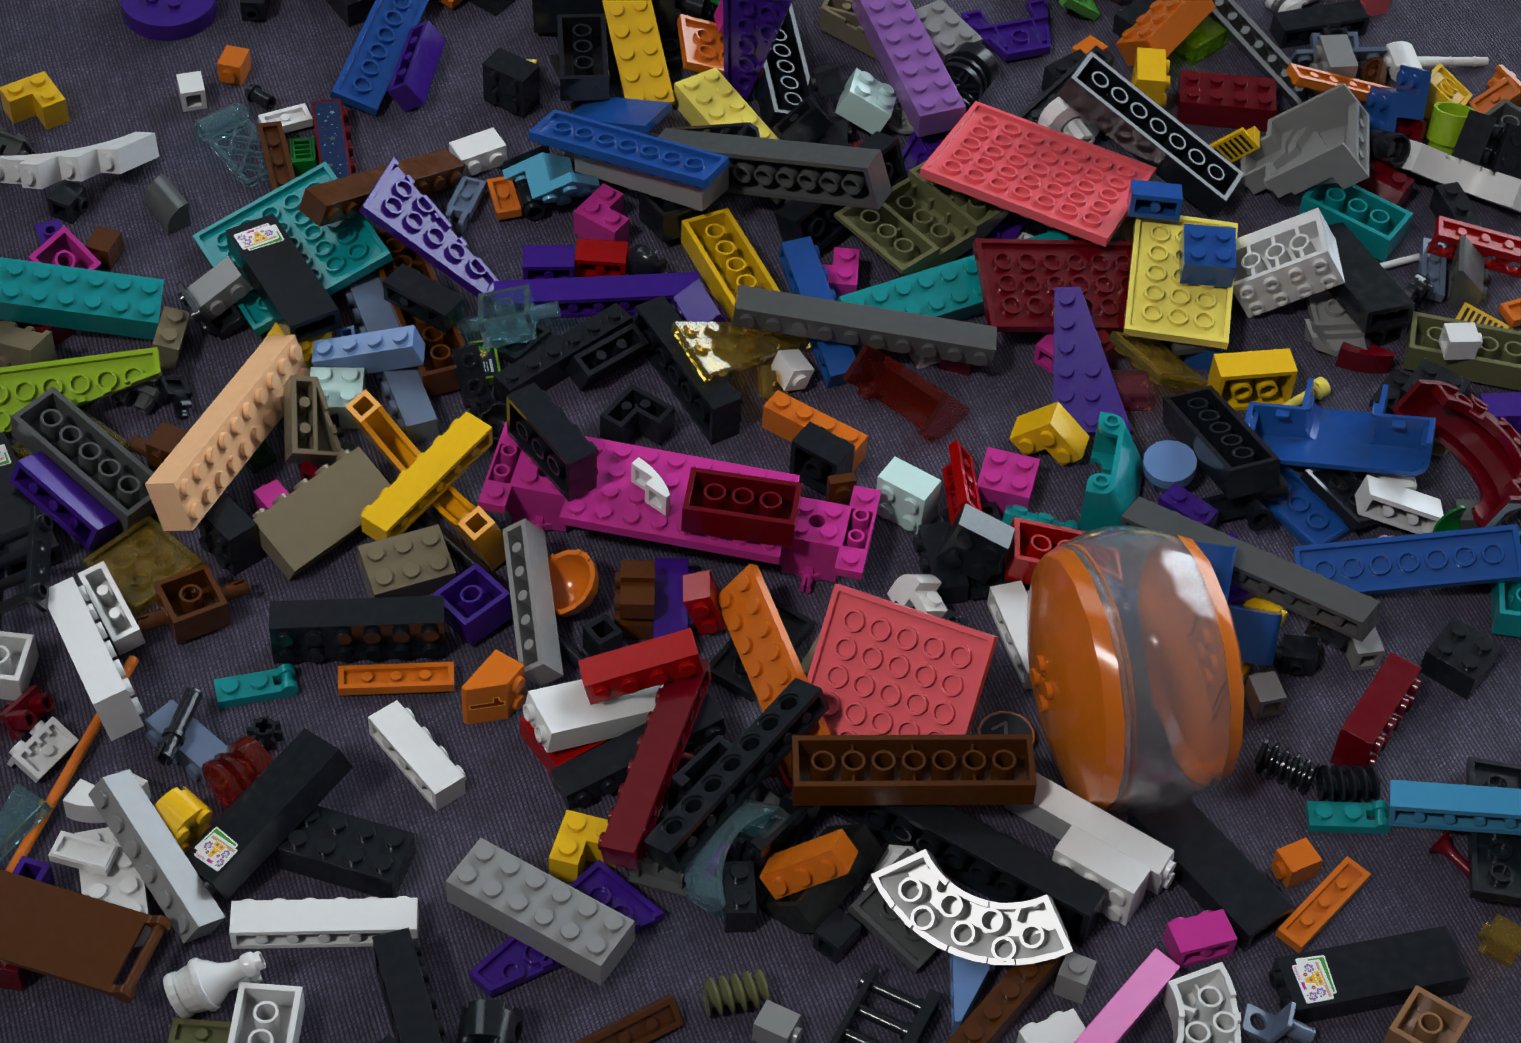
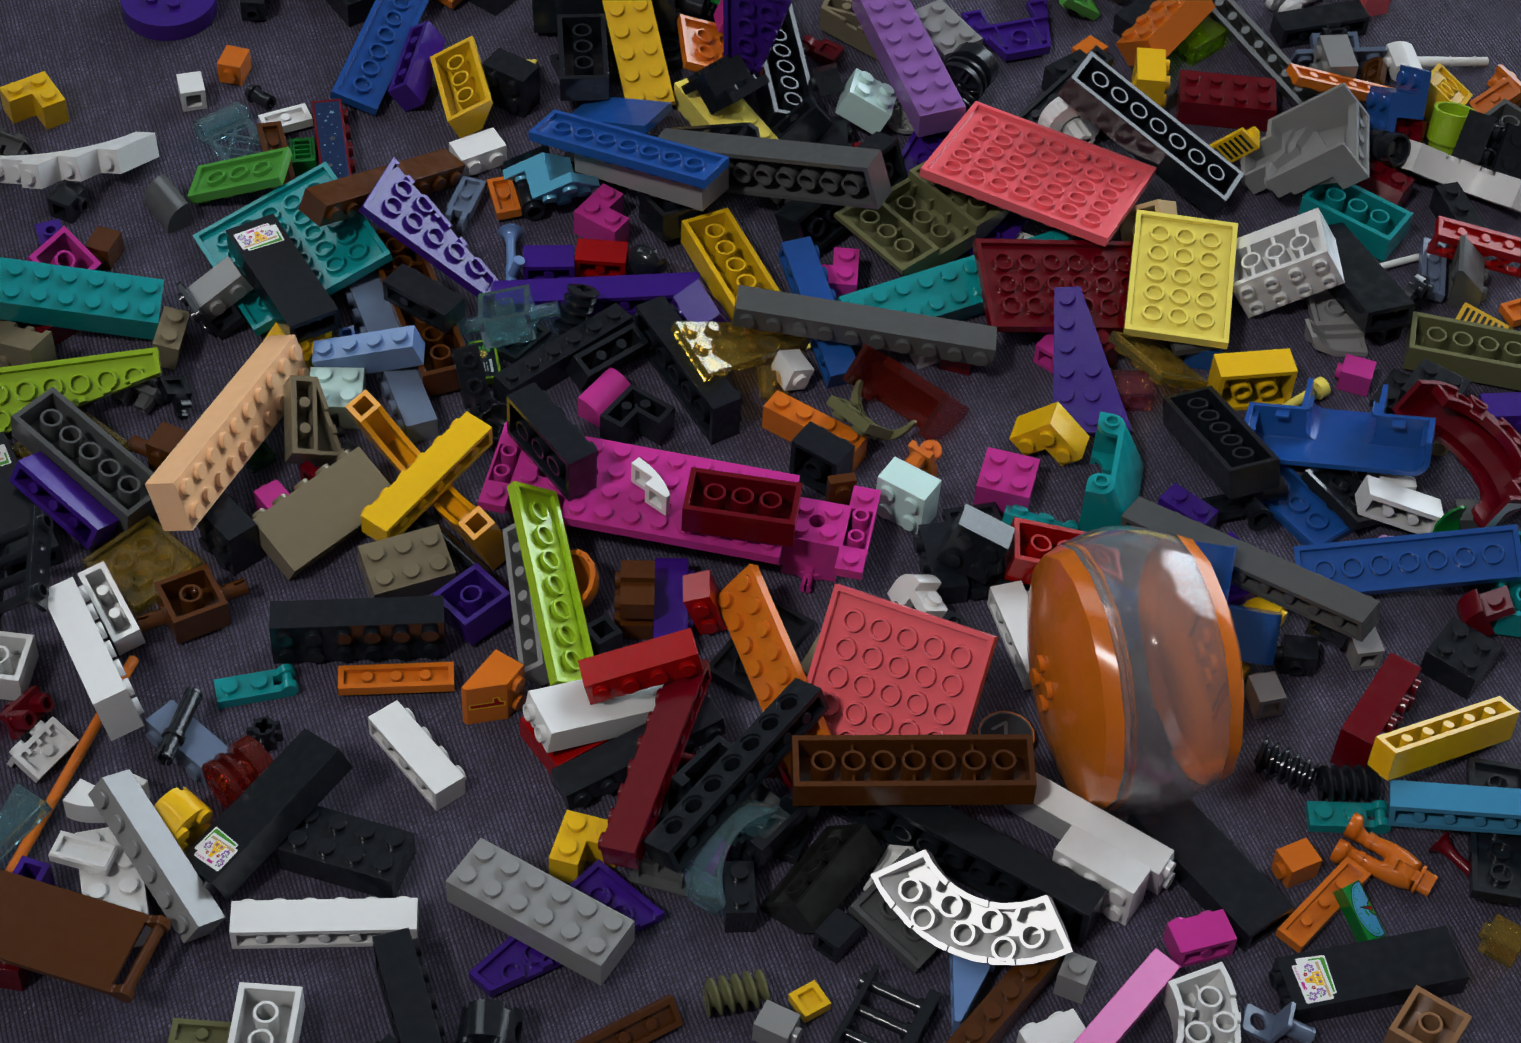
white piece [163,951,266,1019] -> none
orange brick [759,829,859,900] -> none
red fence [942,440,982,525] -> none
blue brick [1127,179,1183,222] -> none
medium blue piece [1143,440,1197,493] -> none
blue brick [1180,224,1236,288] -> none
dark red slope [1335,342,1396,374] -> none
white brick [1438,322,1482,360] -> none
none -> bright green plate [187,147,293,204]
none -> yellow slope [430,36,493,138]
none -> medium blue piece [498,224,525,280]
none -> lime plate [507,481,594,686]
none -> black piece [554,283,599,335]
none -> dark pink brick [578,367,630,428]
none -> black bracket [681,53,770,115]
none -> yellow plate [788,980,831,1023]
none -> dark red plate [801,35,845,65]
none -> olive piece [826,379,917,441]
none -> orange hips [905,439,942,477]
none -> orange piece [1329,812,1438,897]
none -> slope [1333,880,1386,942]
none -> dark pink brick [1334,354,1377,397]
none -> yellow brick [1367,696,1520,781]
none -> dark red brick [1456,585,1516,636]

